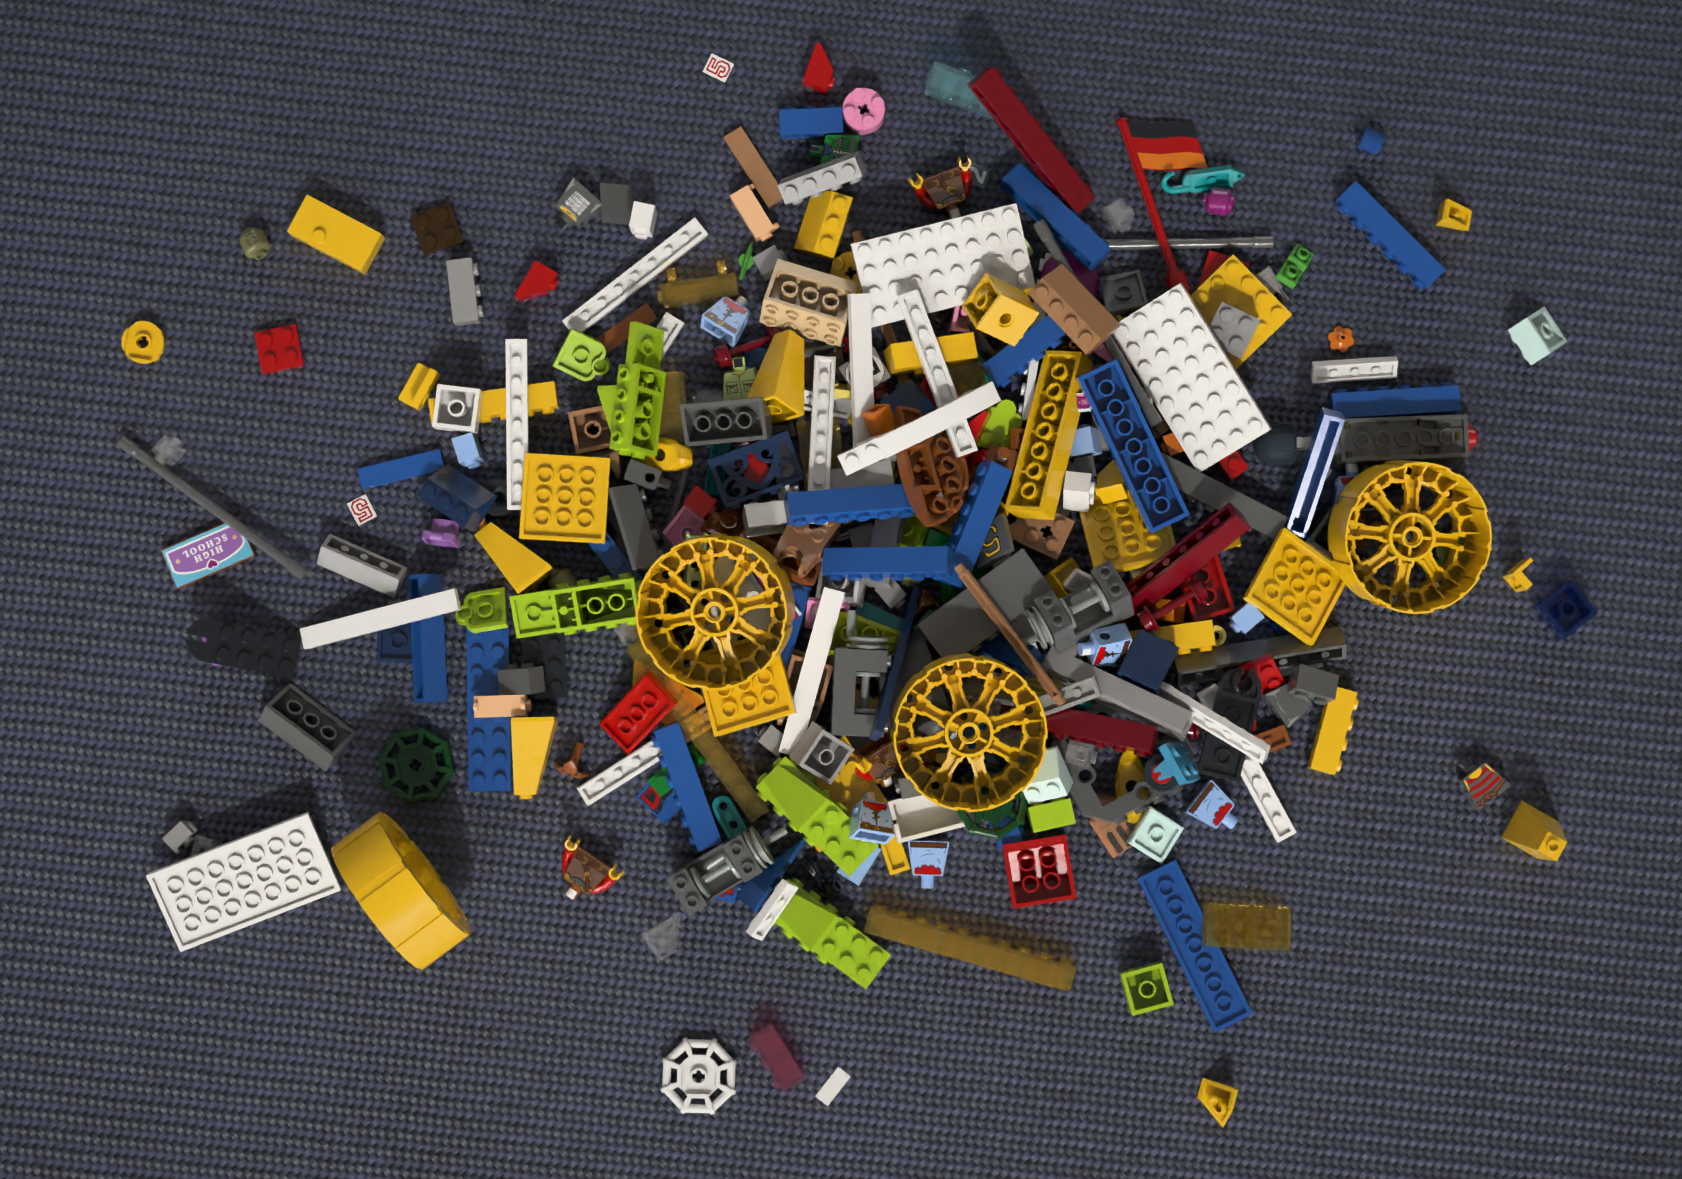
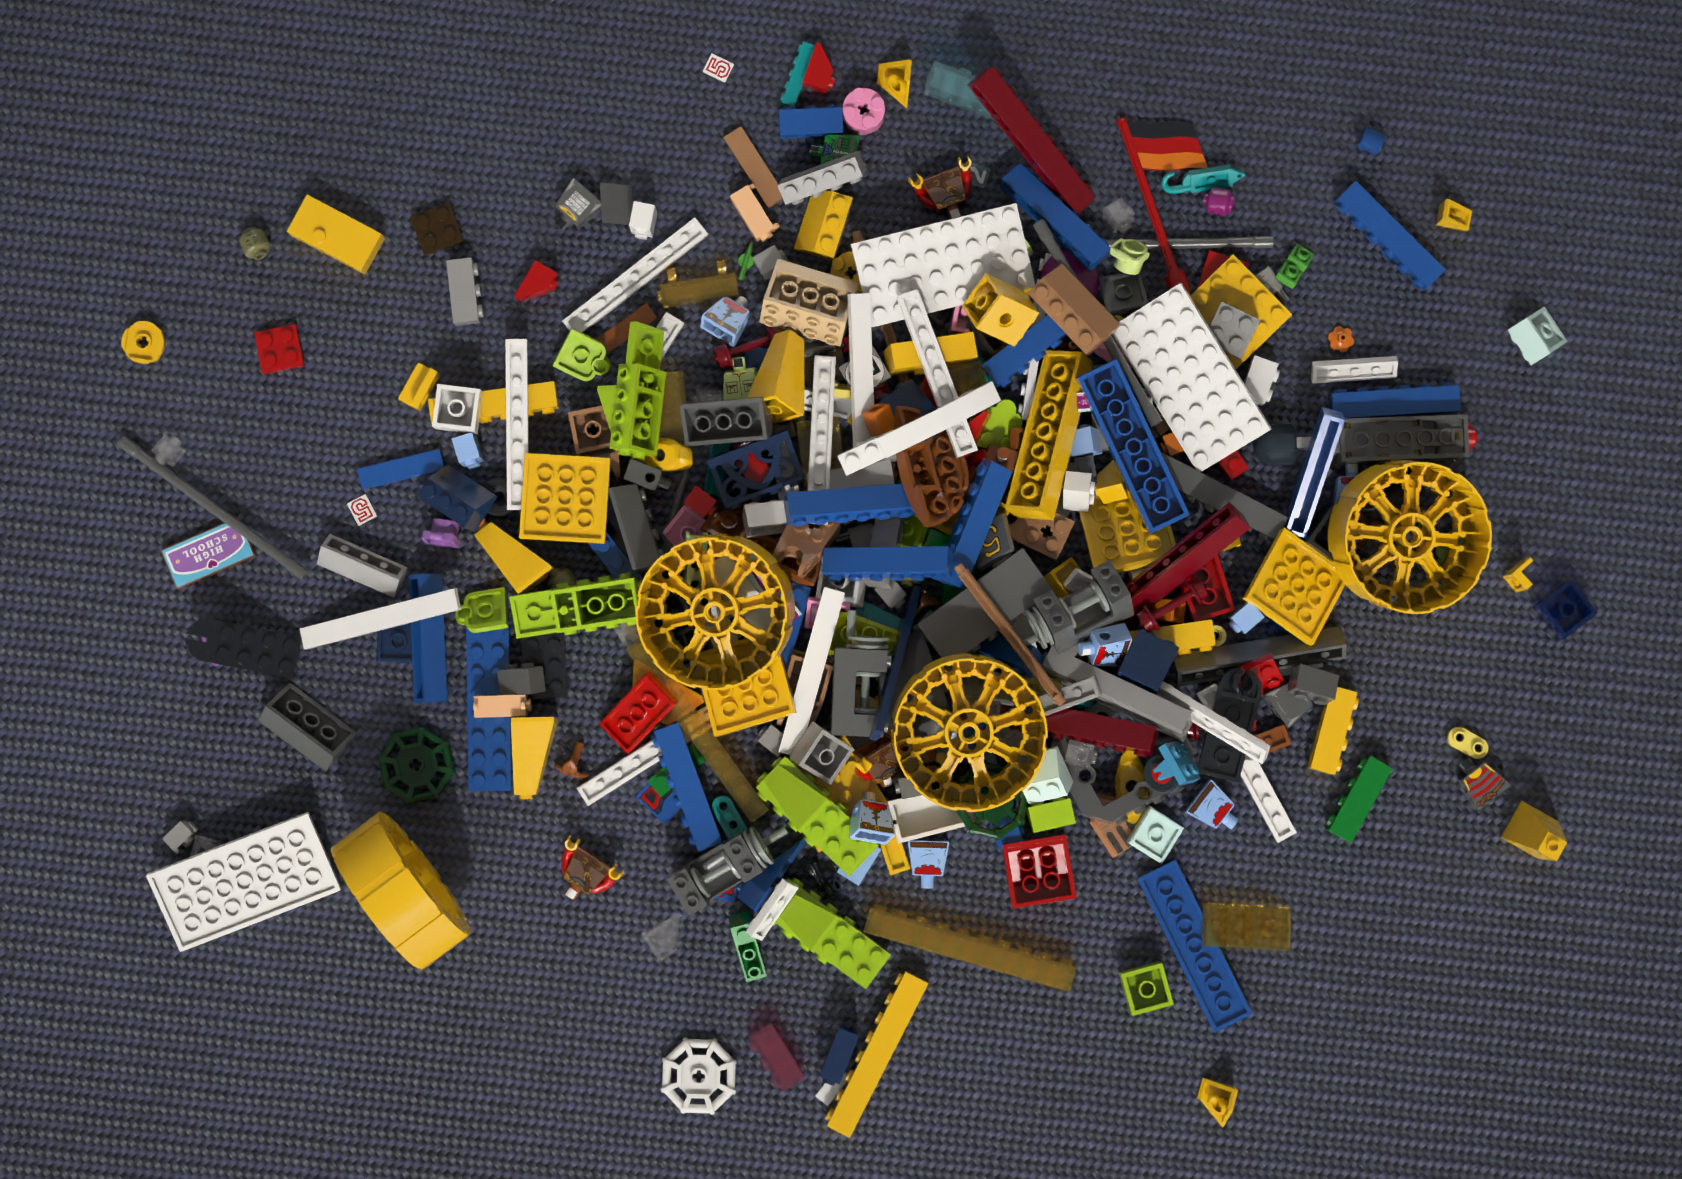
none -> green slope [728,910,767,982]
none -> teal piece [780,41,815,107]
none -> dark blue brick [820,1024,859,1086]
none -> yellow brick [825,970,928,1138]
none -> yellow slope [877,59,912,108]
none -> yellowish green piece [1110,238,1150,275]
none -> white brick [1243,355,1280,406]
none -> green brick [1325,756,1393,843]
none -> light yellow plate [1447,727,1488,759]

